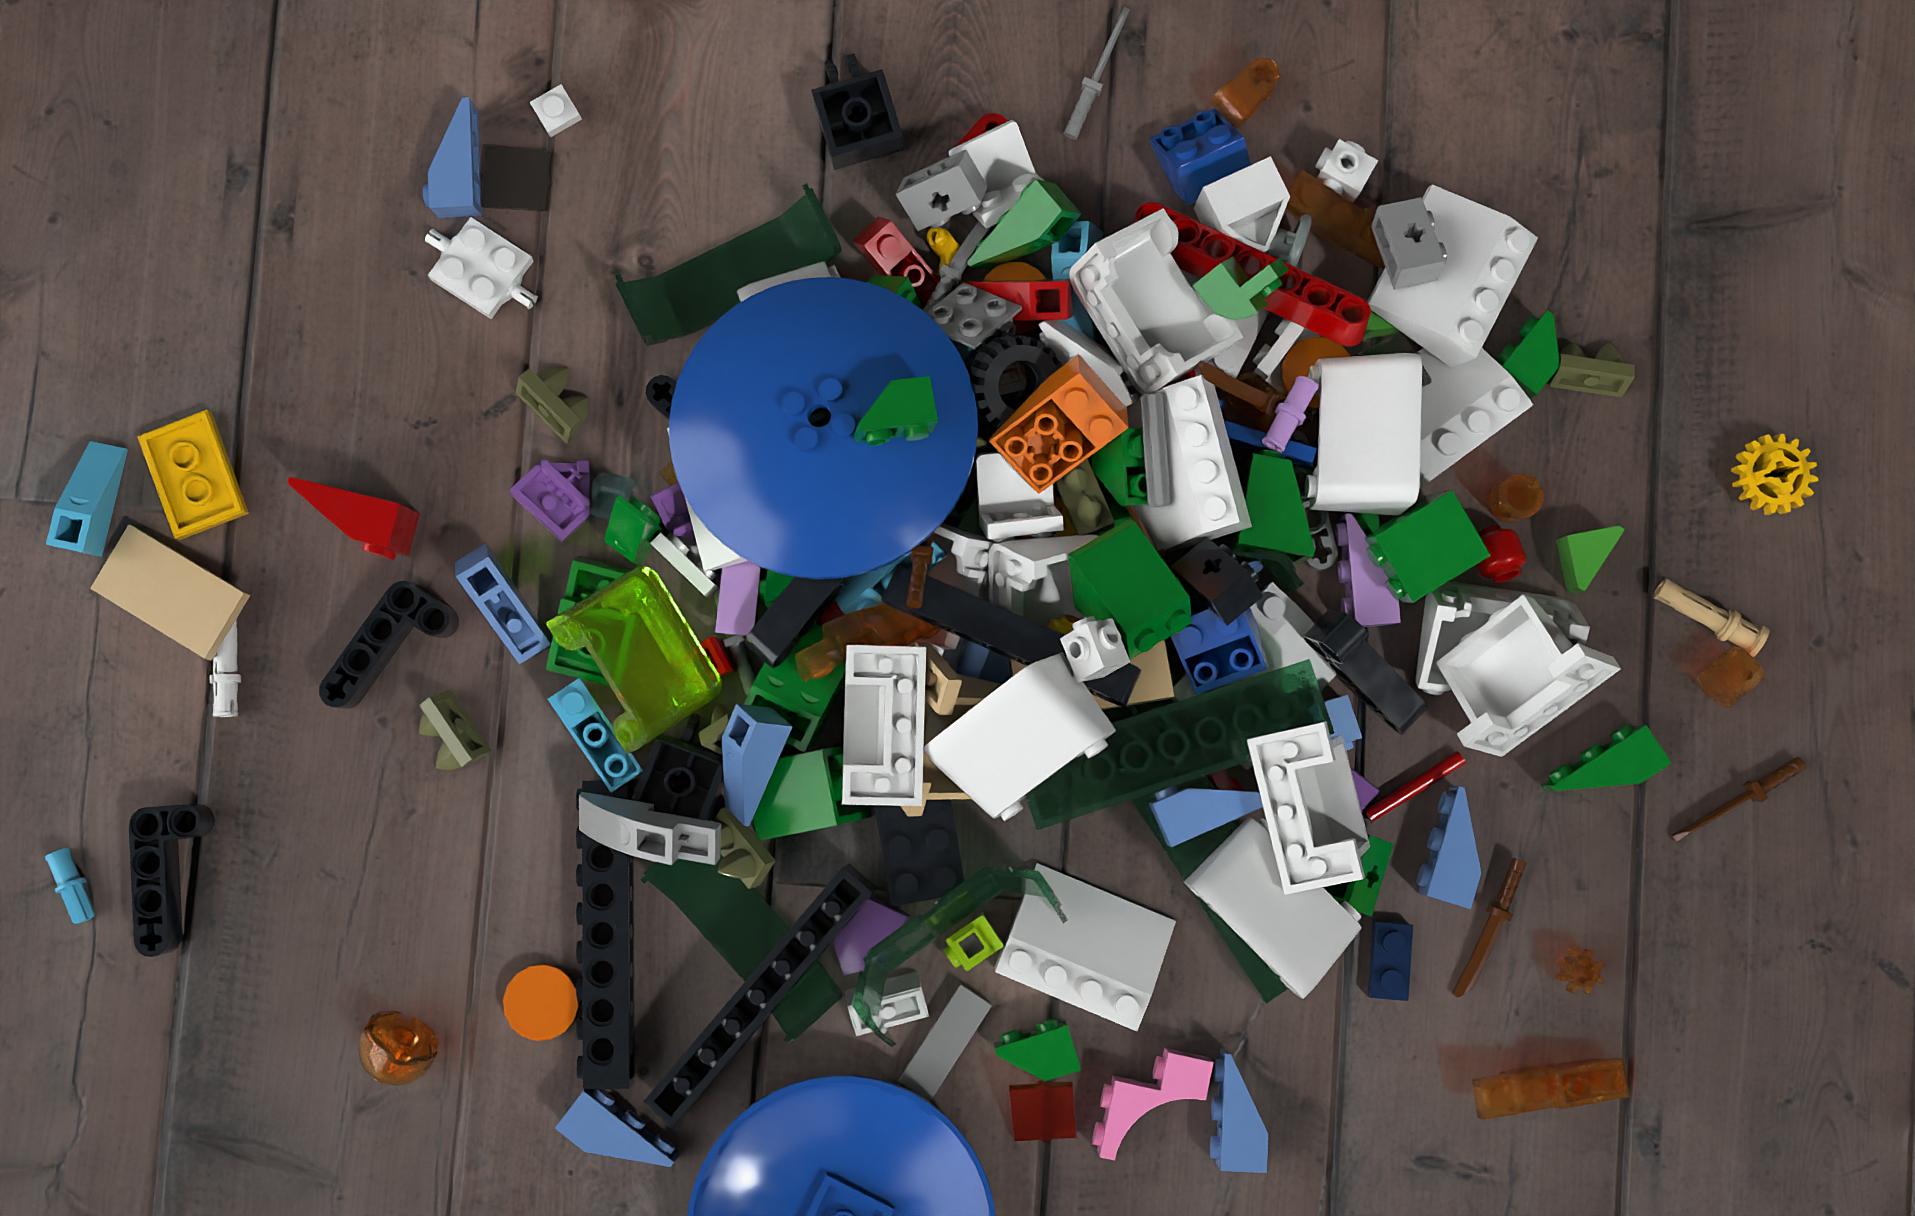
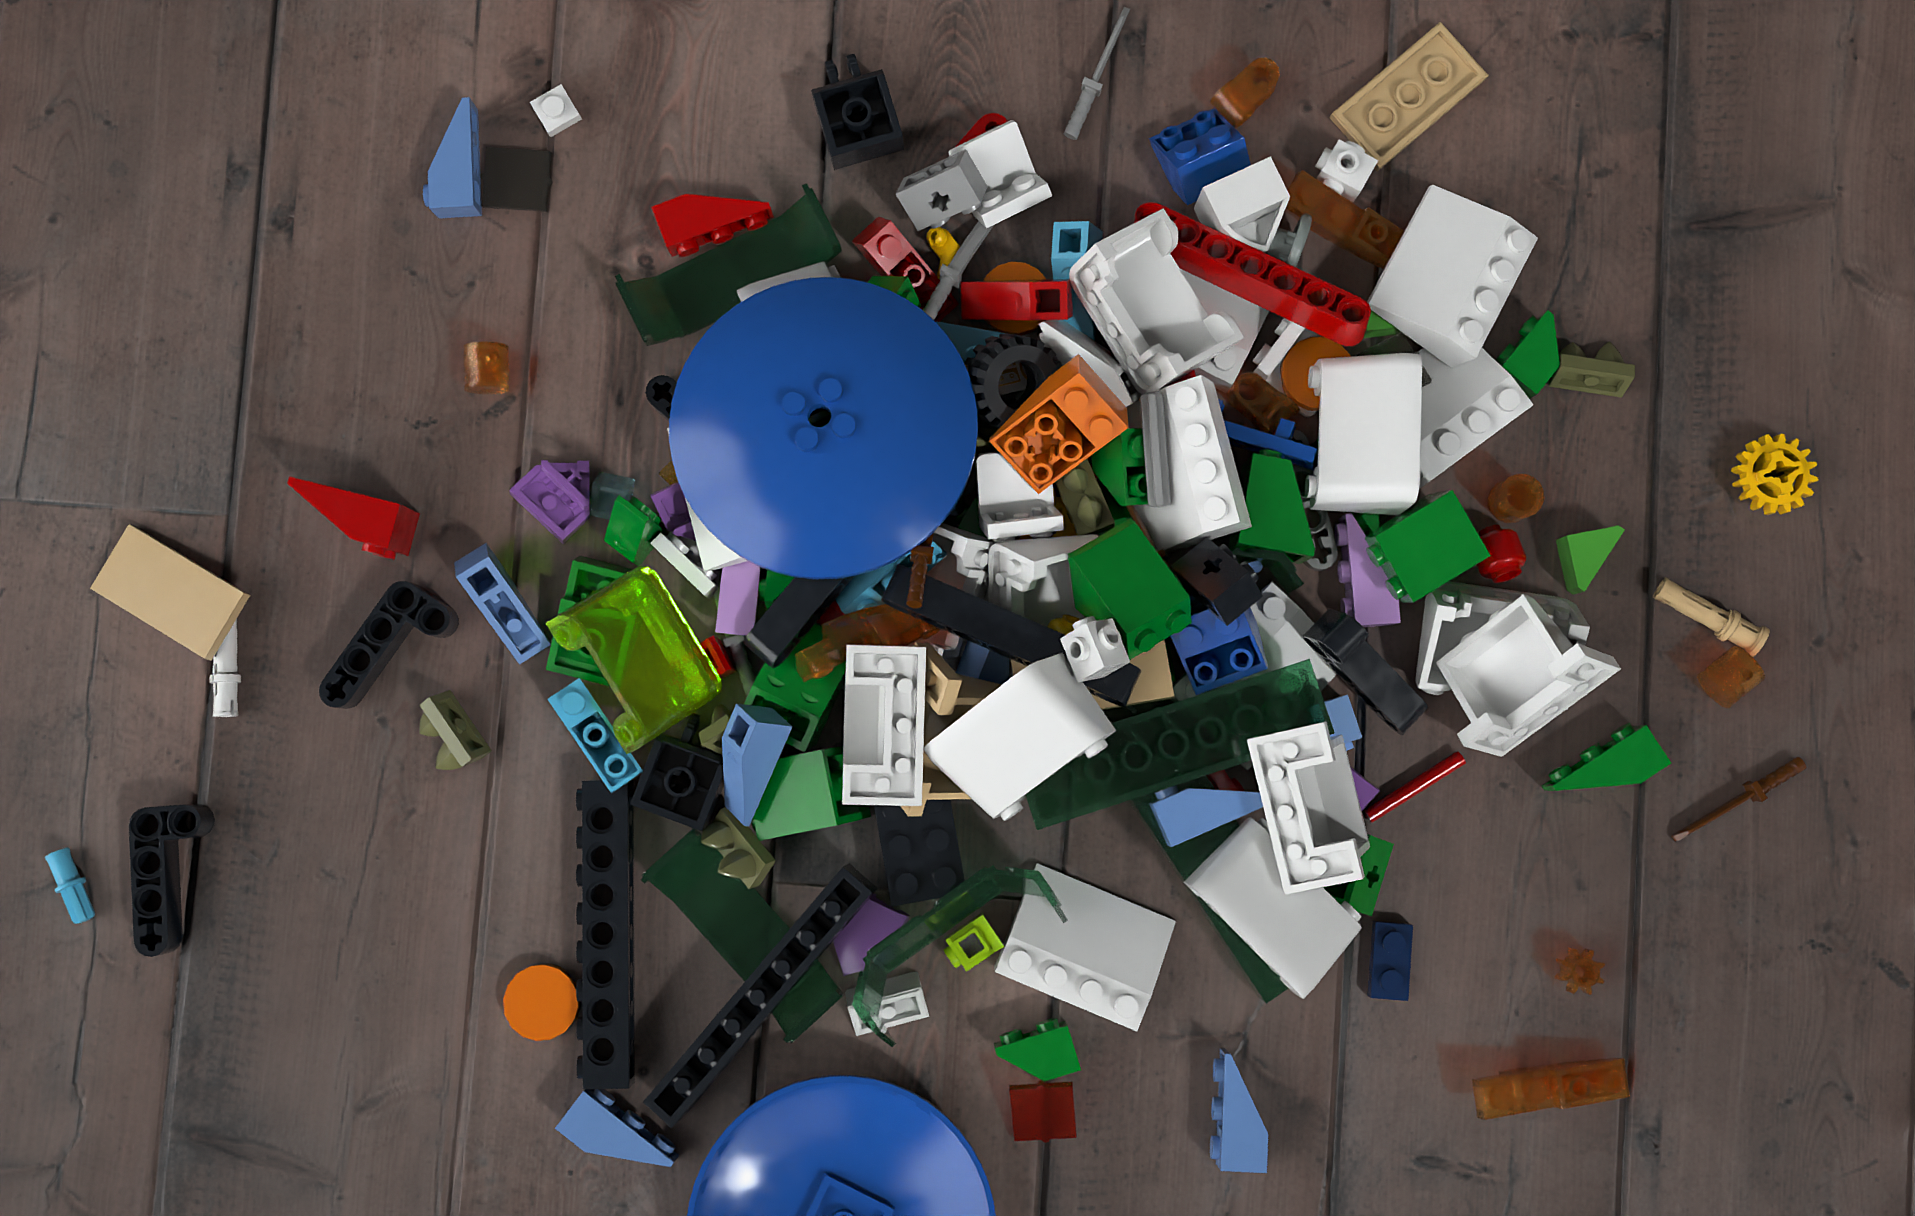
medium azure slope [46,441,128,557] -> none
yellow tile [137,409,249,540] -> none
clear orange cylinder [358,1011,439,1086] -> none
white plate [425,217,538,319] -> none
olive tile [515,367,590,444] -> none
light grey slope [579,792,721,865] -> none
green slope [854,376,938,446] -> none
light grey tile [898,983,992,1102] -> none
light grey hinge [926,282,1022,349] -> none
slope [967,179,1082,269] -> none
bright pink arch [1092,1047,1213,1161] -> none
brick [1192,256,1289,320] -> none
reddish brown sword [1198,361,1313,425] -> none
lavender pin [1262,375,1319,453] -> none
light grey brick [1371,197,1447,290] -> none
medium blue slope [1416,786,1481,909] -> none
reddish brown sword [1452,858,1527,997] -> none
none -> clear orange piece [463,342,510,394]
none -> red slope [651,194,774,257]
none -> tan tile [1329,22,1489,171]

